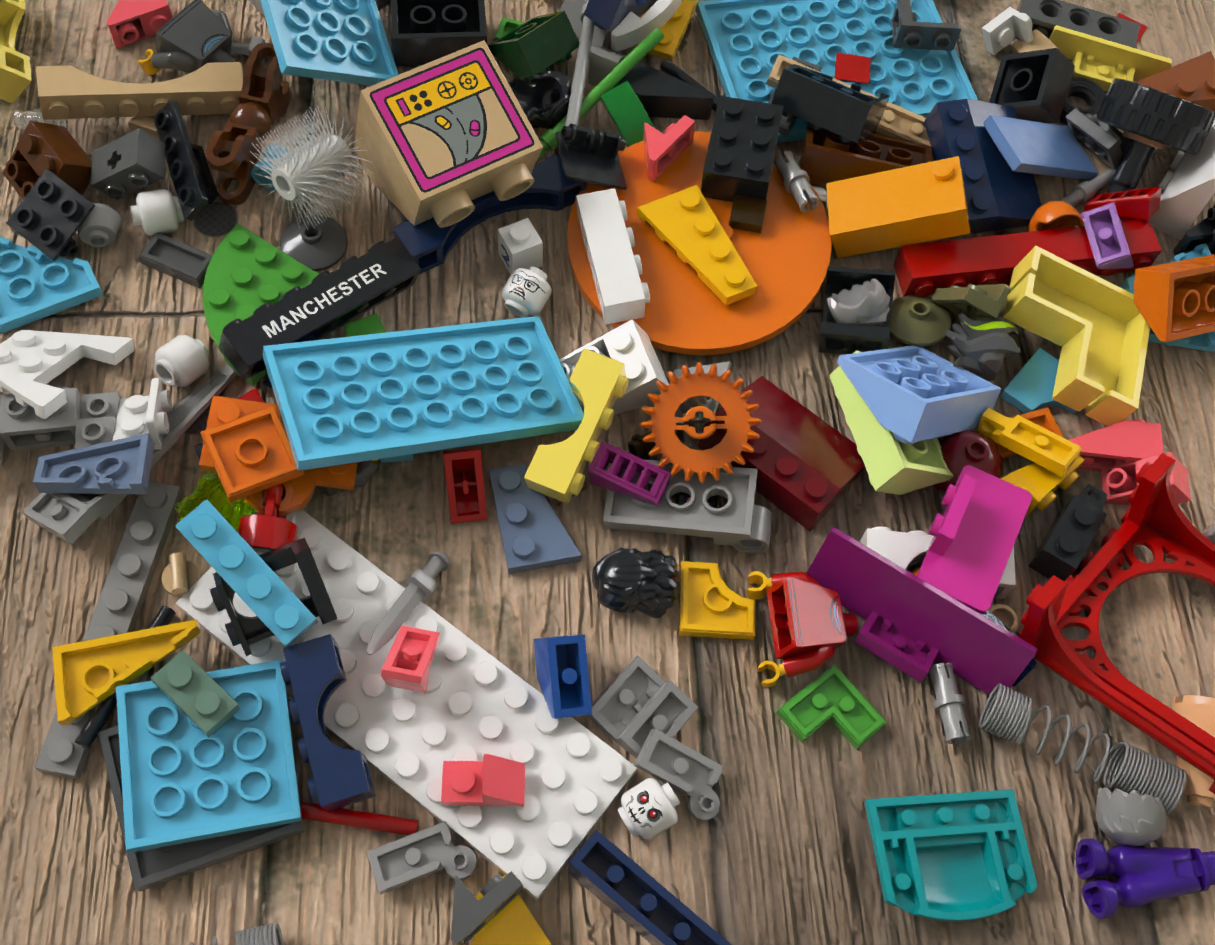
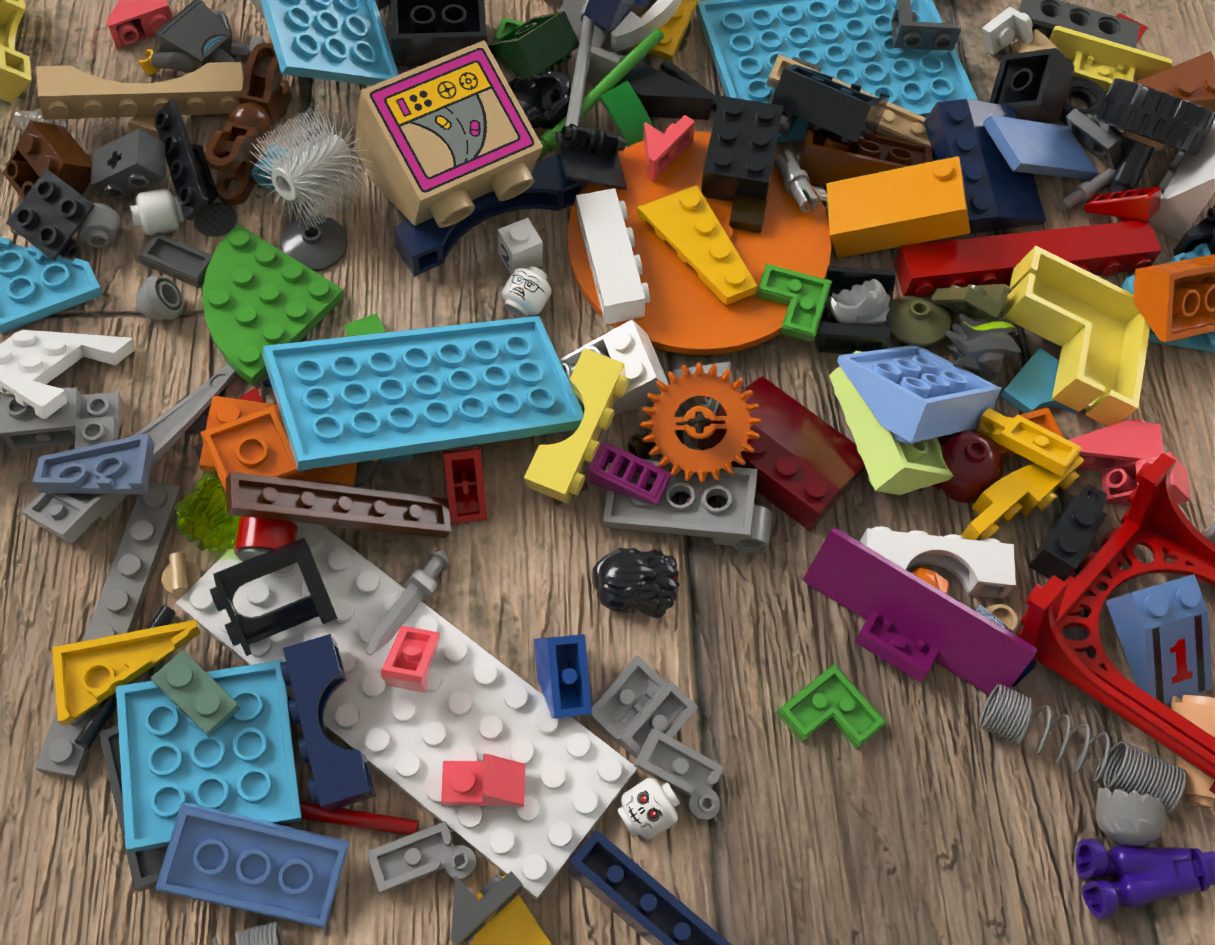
white bracket [113,378,172,450] -> none
white head [154,335,209,388] -> none
medium azure arch [175,499,318,647] -> none
black brick [219,237,423,381] -> none
sand blue wing [488,464,582,574] -> none
yellow tile [679,561,755,640] -> none
red torso [747,571,858,688] -> none
red sticker [835,53,871,84] -> none
teal slope [864,789,1038,921] -> none
dark pink bracket [917,465,1032,614] -> none
light grey pin [929,663,972,744] -> none
orange hair [1028,200,1084,232] -> none
medium lavender slope [1081,202,1134,269] -> none
none -> light grey cone [136,275,183,321]
none -> medium blue tile [155,802,350,929]
none -> reddish brown plate [225,472,452,538]
none -> bright green tile [756,263,832,343]
none -> medium blue slope [1106,574,1212,704]

